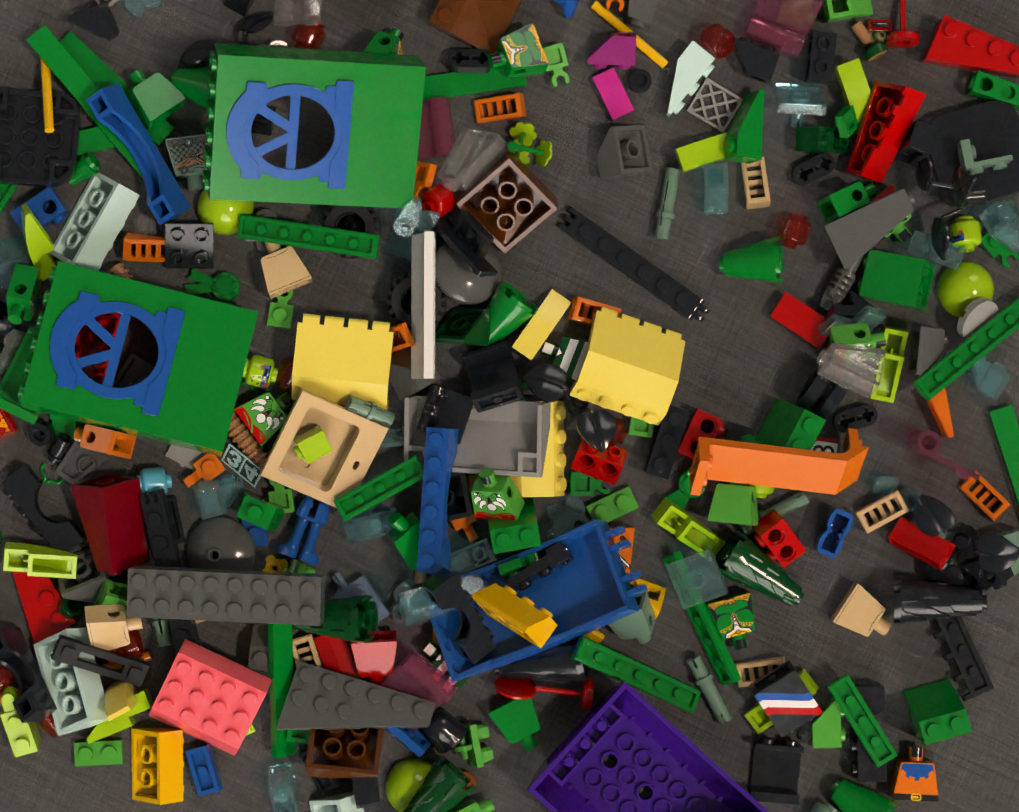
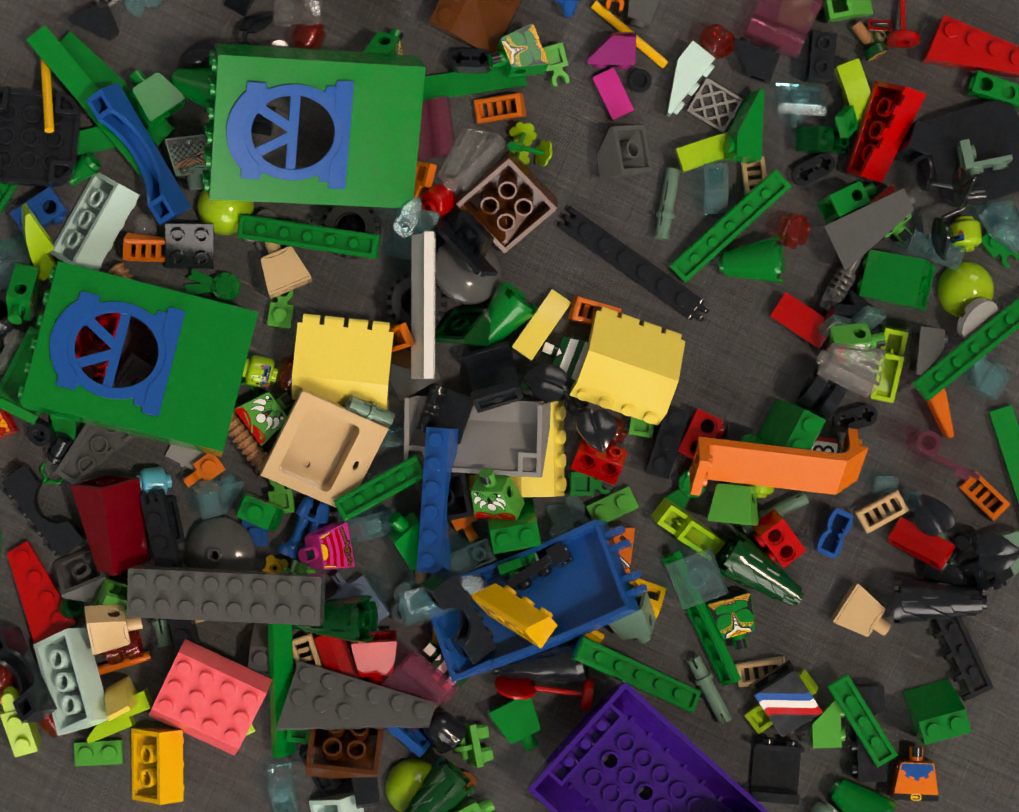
lime slope [3,542,78,579] -> none
black container [50,635,150,687] -> none
orange torso [74,424,137,459] -> none
blue plate [185,744,223,797] -> none
clear light blue sticker [221,443,261,488] -> none
lime brick [293,425,333,464] -> none
none -> dark pink torso [298,522,355,569]
none -> green tile [669,168,792,283]

